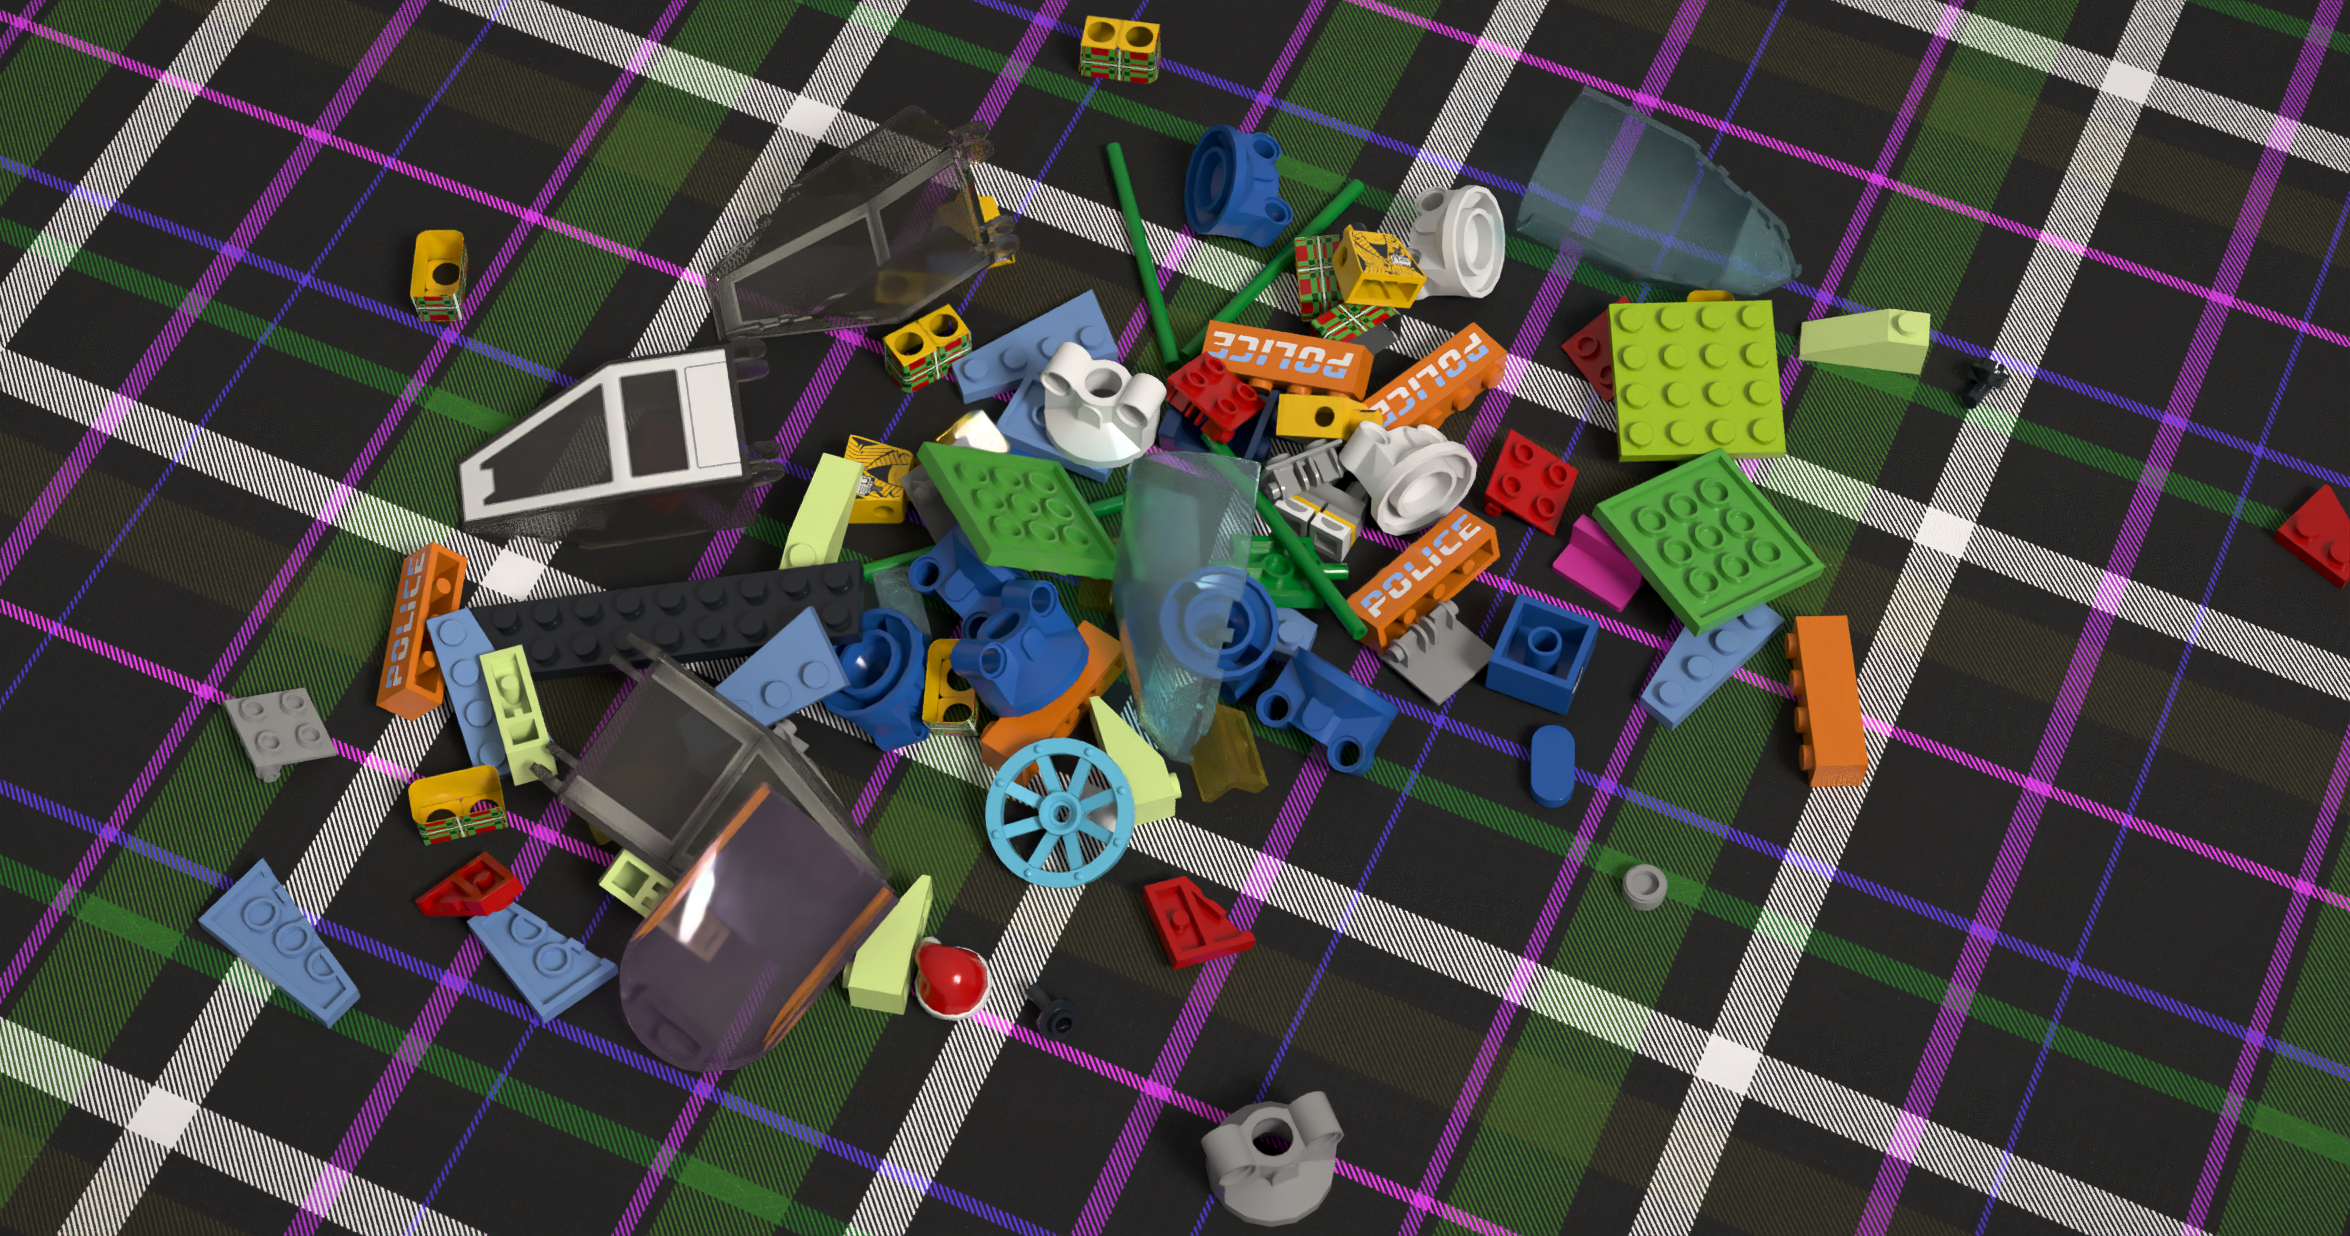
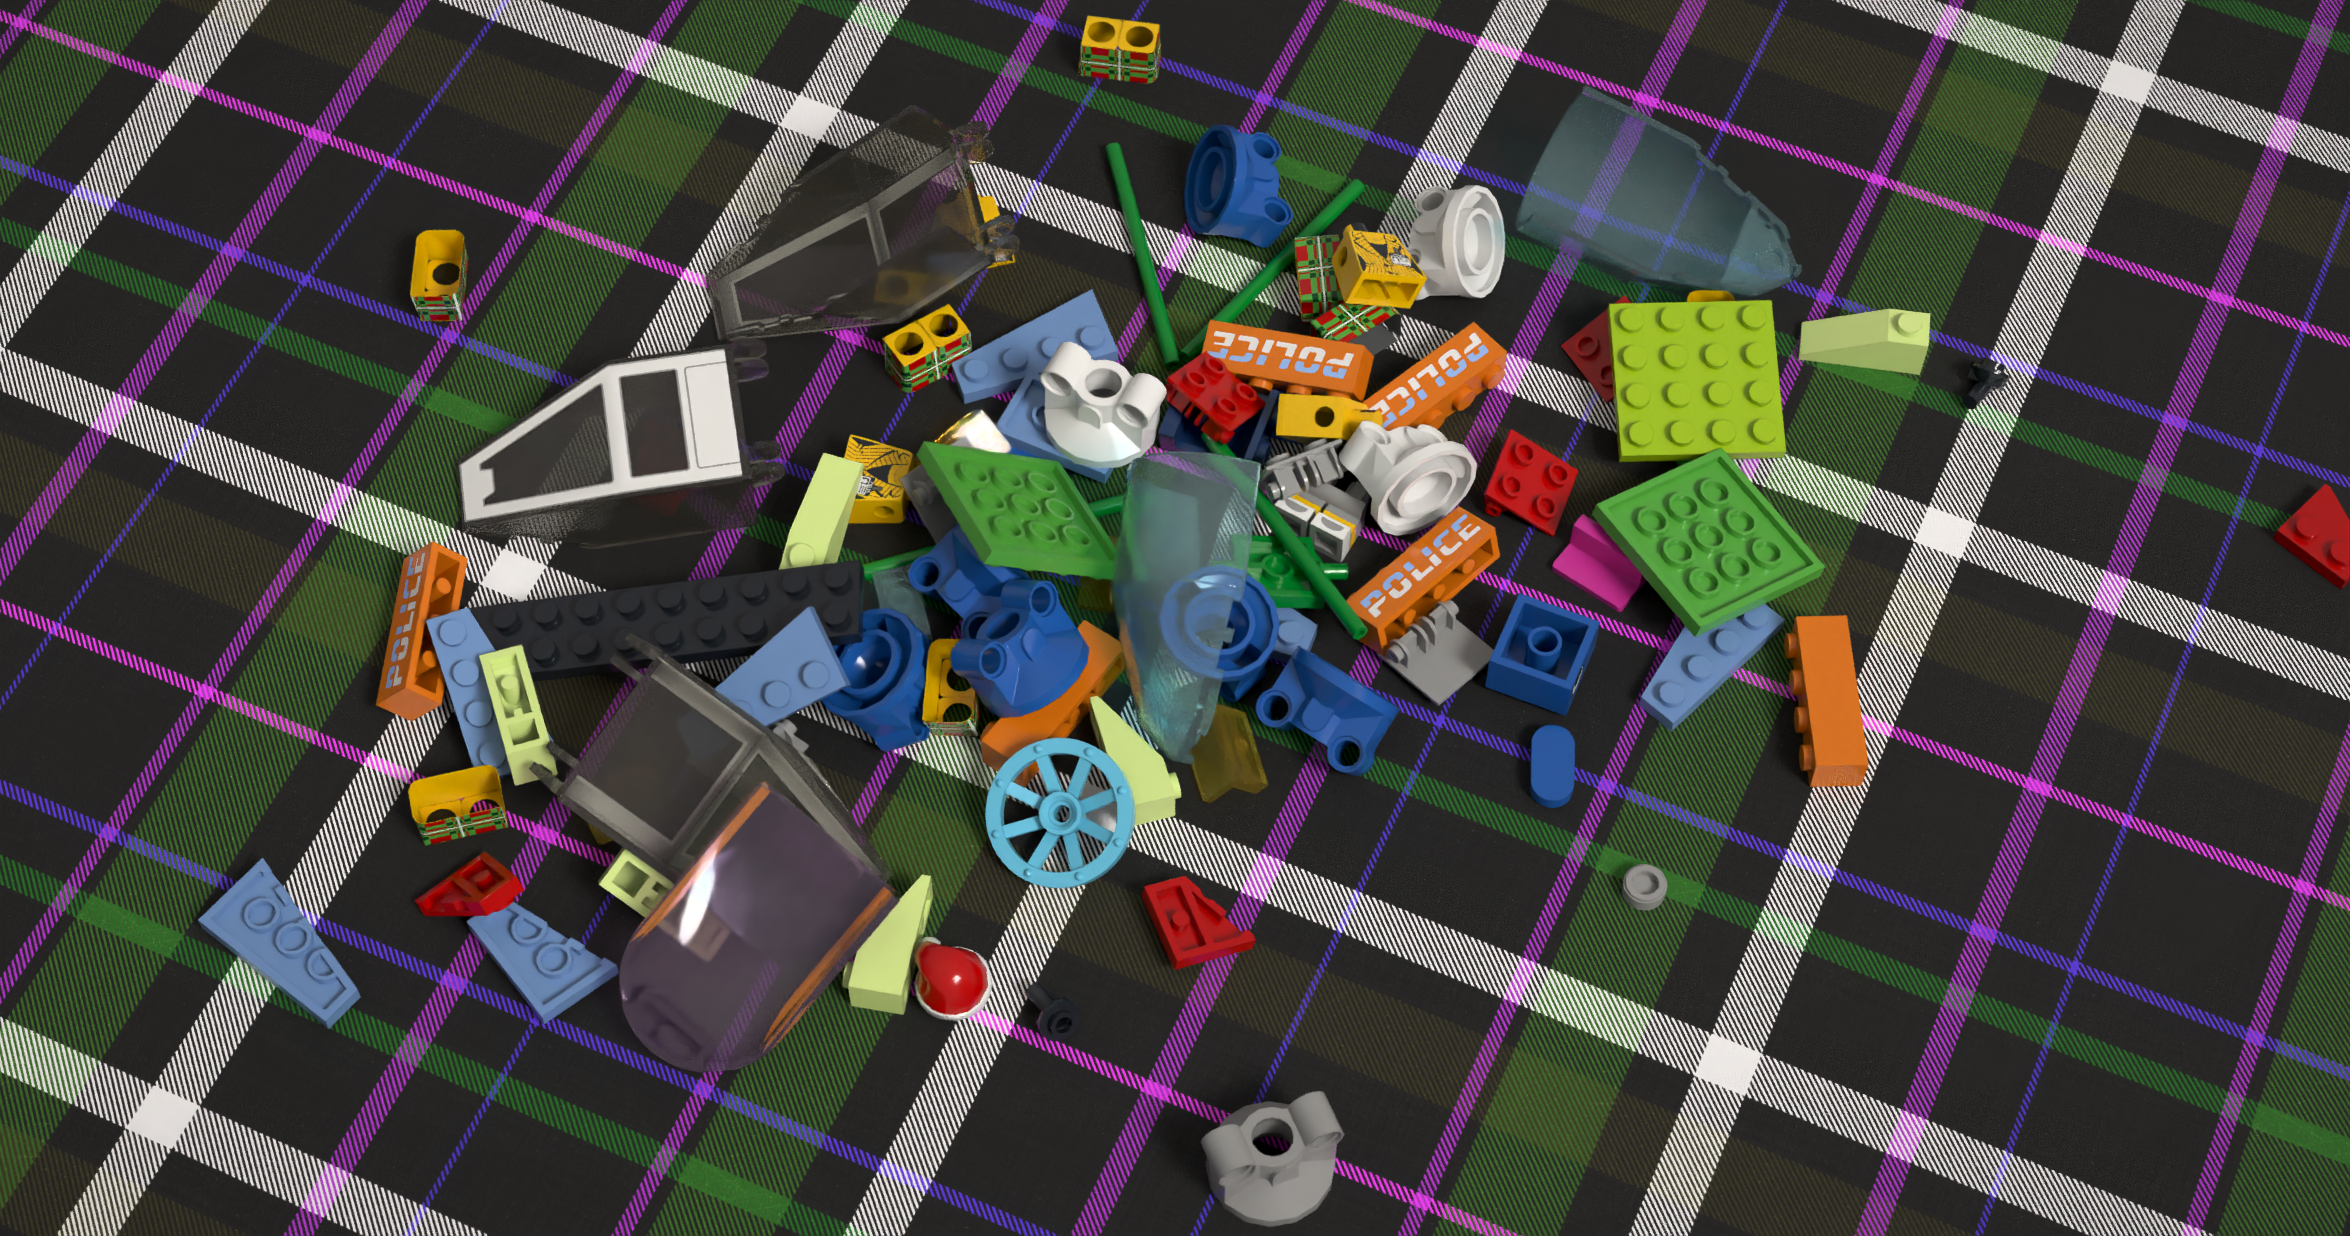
light grey hinge [223,687,337,783] -> none

